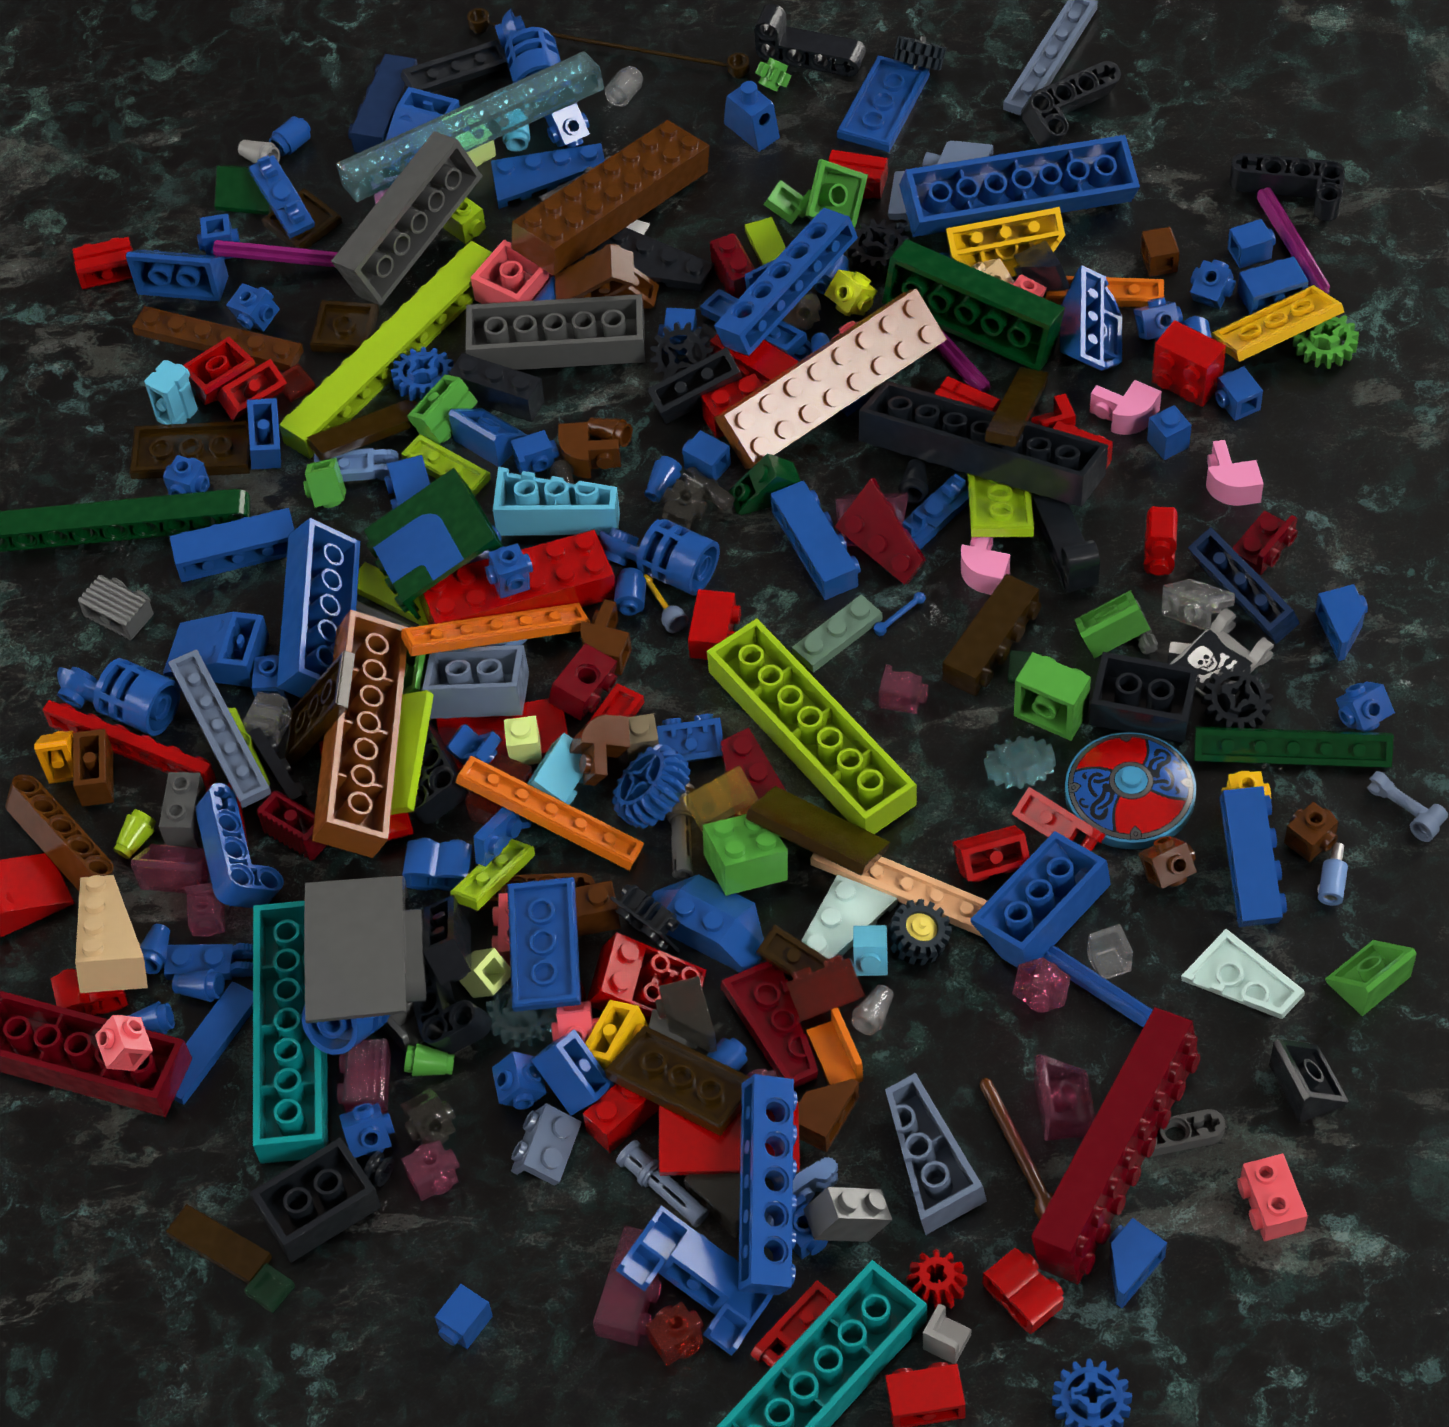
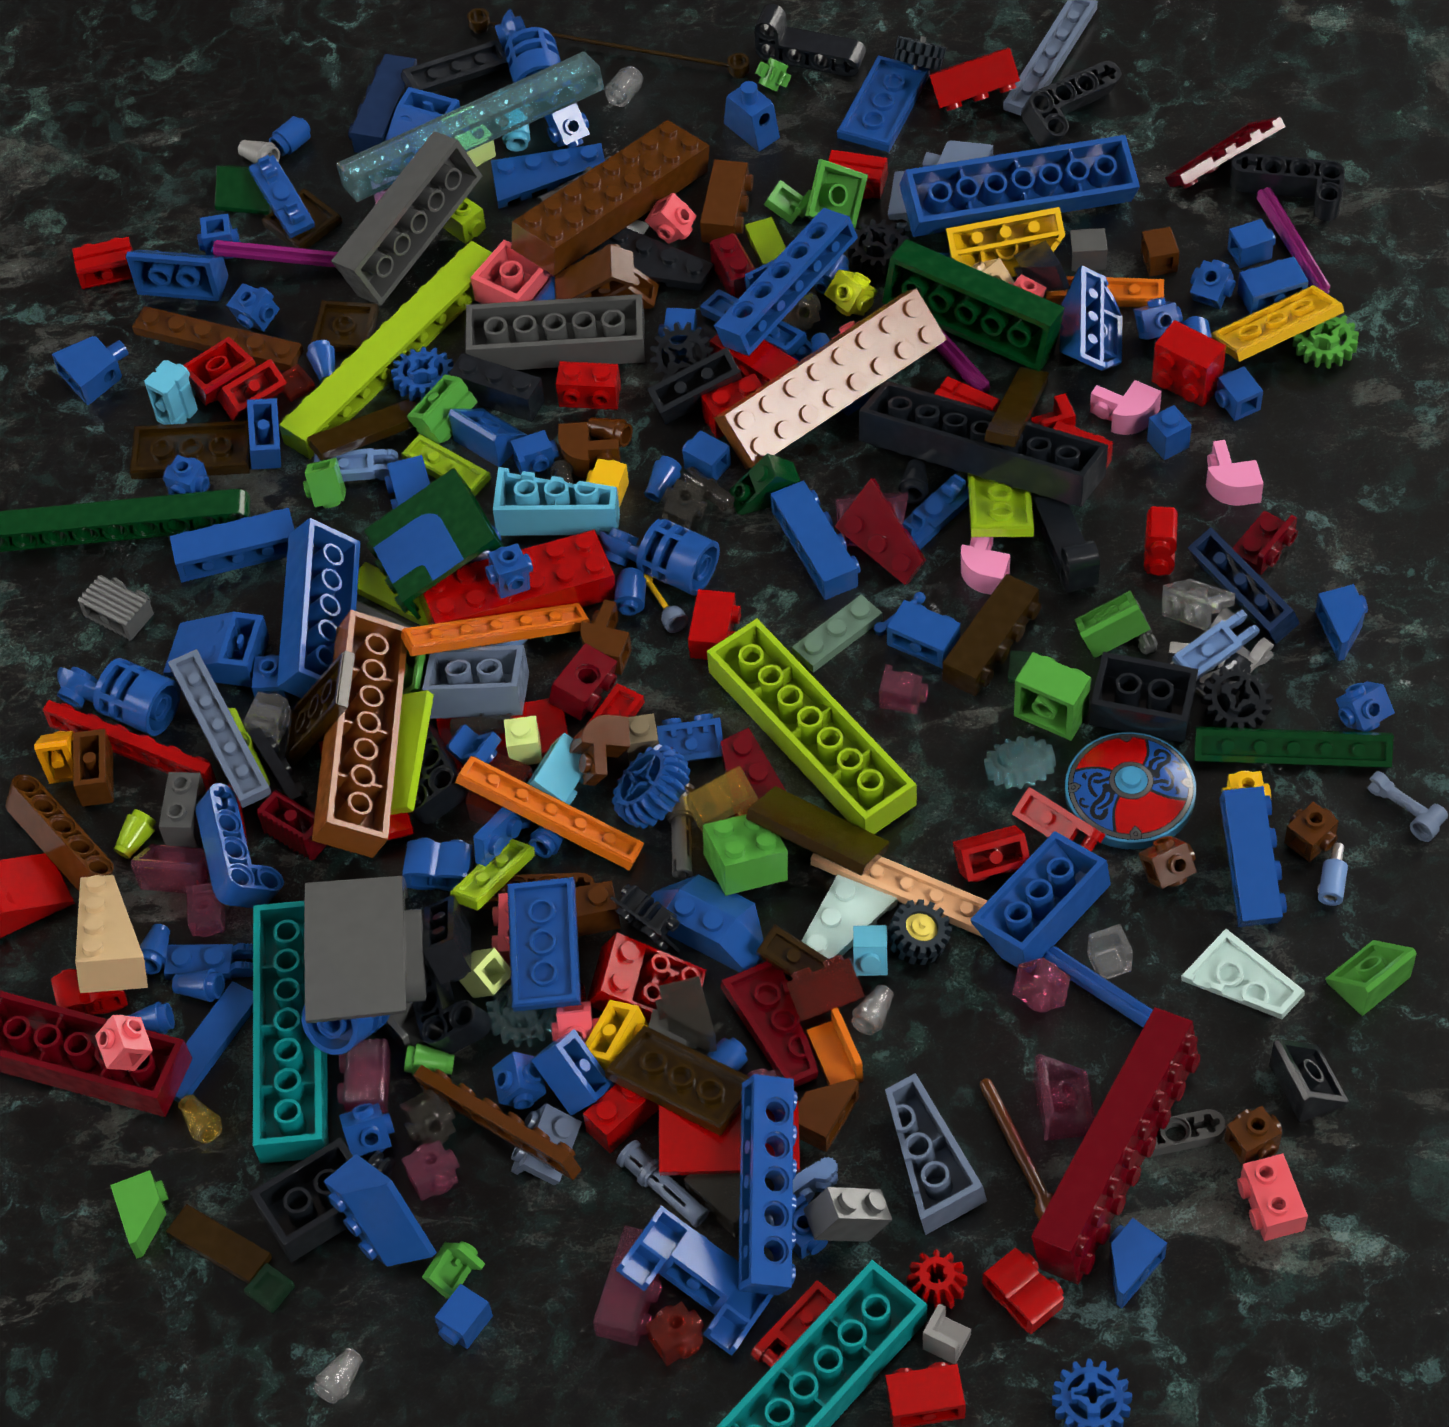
none -> blue torso [52,336,129,406]
none -> bright green slope [110,1170,169,1259]
none -> clear yellow cone [178,1095,222,1143]
none -> blue cone [306,340,335,384]
none -> clear cone [314,1348,363,1404]
none -> blue slope [324,1154,437,1267]
none -> reddish brown plate [413,1065,582,1180]
none -> bright green bracket [422,1241,485,1299]
none -> clear smoke axle [450,713,514,737]
none -> blue cone [529,826,564,858]
none -> red brick [556,361,621,410]
none -> yellow brick [586,459,629,508]
none -> coral brick [645,193,697,244]
none -> reddish brown brick [700,159,753,243]
none -> blue brick [887,600,960,669]
none -> red slope [929,47,1020,111]
none -> dark grey panel [1070,228,1107,271]
none -> dark red wing [1165,117,1285,189]
none -> medium blue hinge [1172,610,1260,680]
none -> reddish brown brick [1224,1106,1282,1166]

